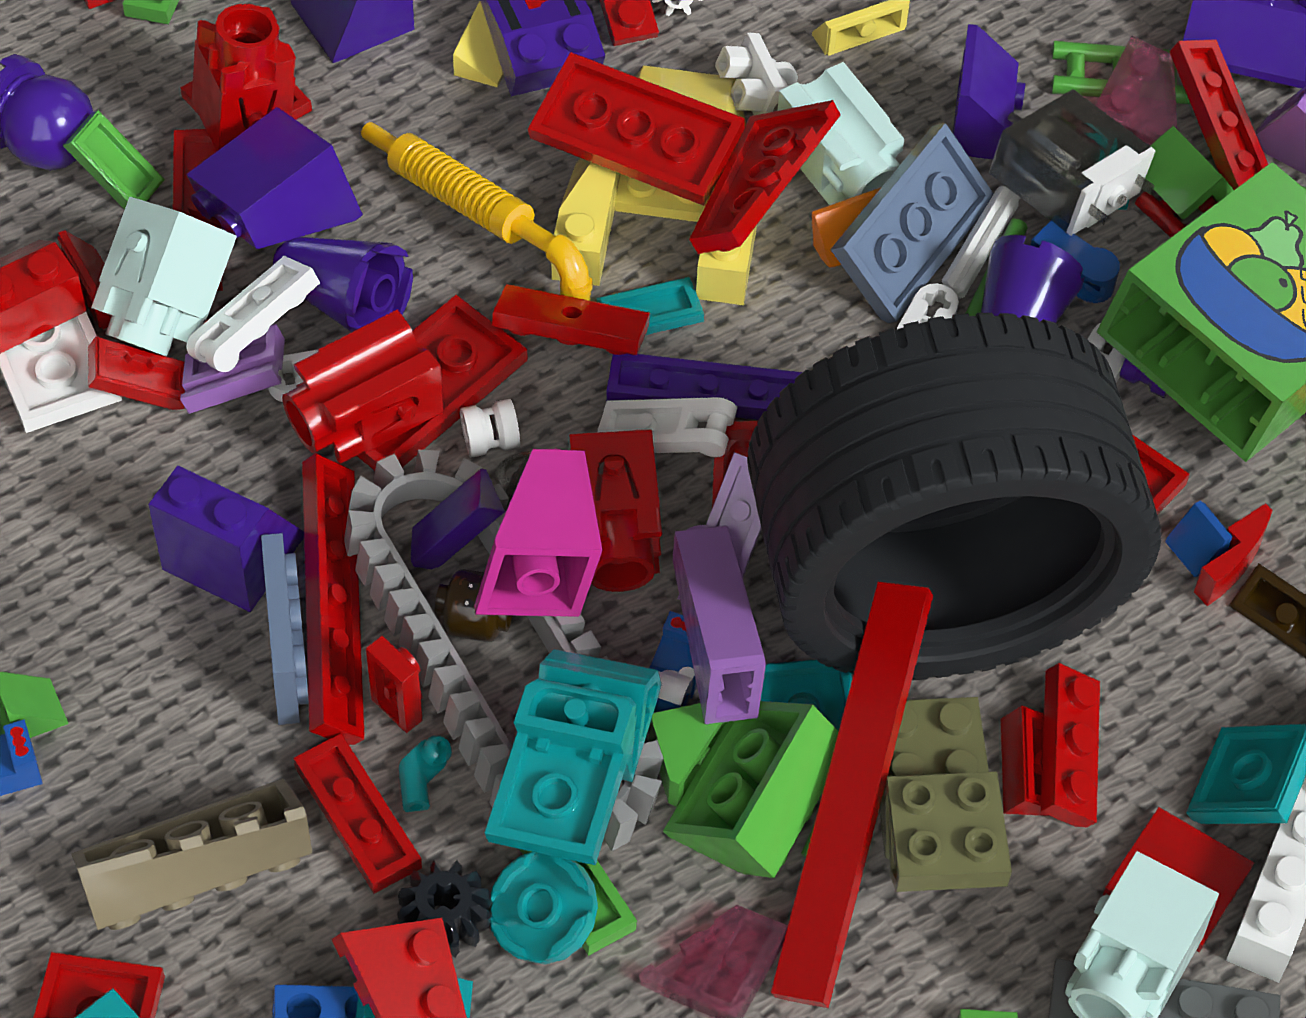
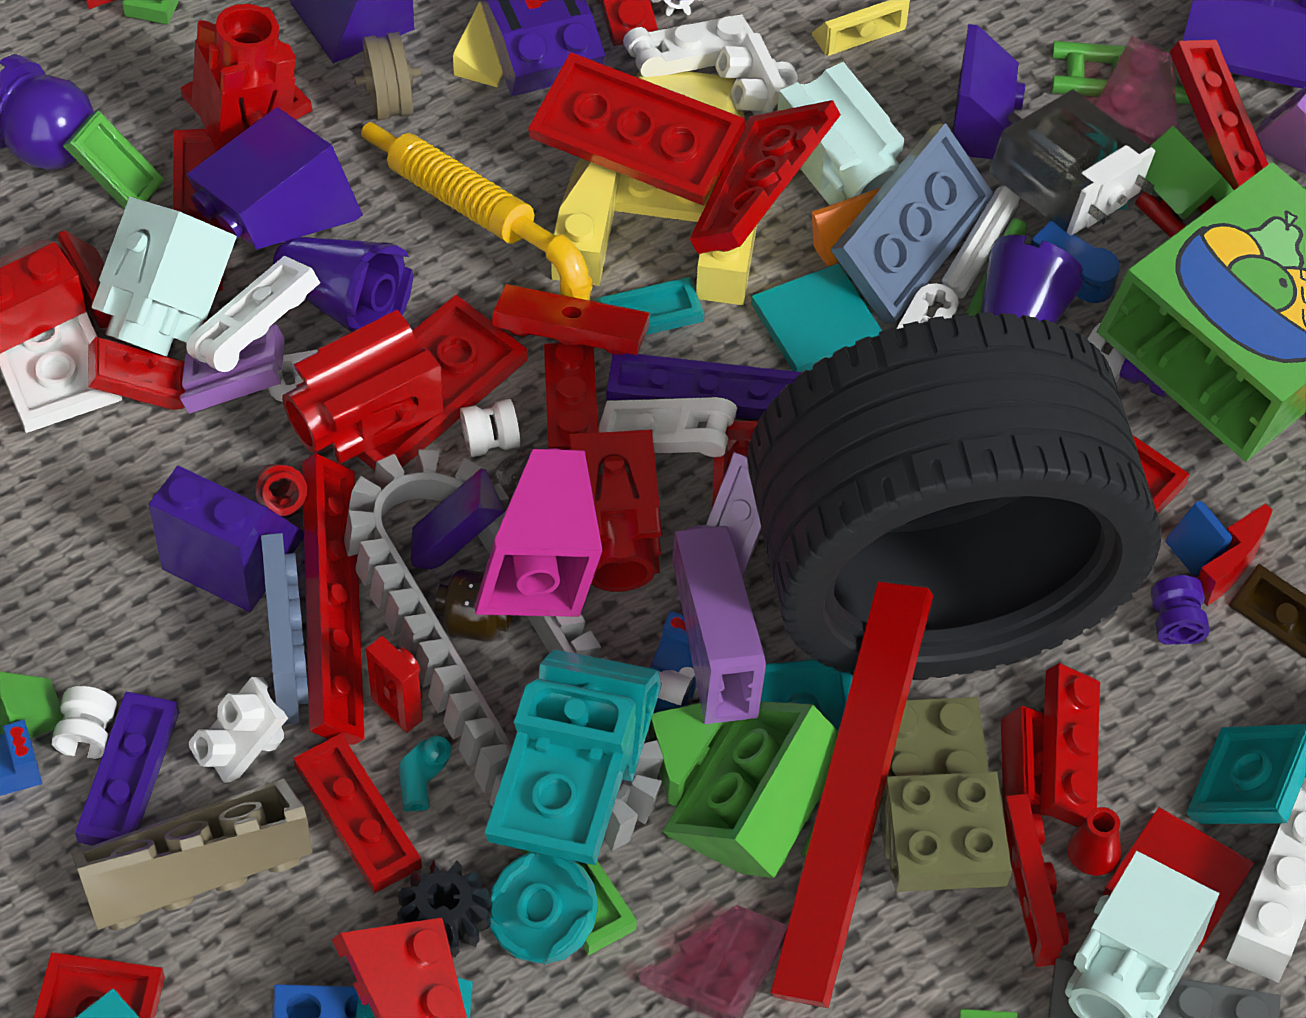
none -> white wheel [52,686,117,759]
none -> dark purple plate [75,691,180,846]
none -> white hips [189,677,288,783]
none -> red cone [255,464,307,516]
none -> dark tan wheel [354,31,421,121]
none -> red plate [544,343,599,450]
none -> white plate [623,14,754,77]
none -> teal tile [751,263,882,372]
none -> red plate [1003,794,1069,967]
none -> red cone [1067,807,1122,876]
none -> dark purple wheel [1150,575,1210,645]

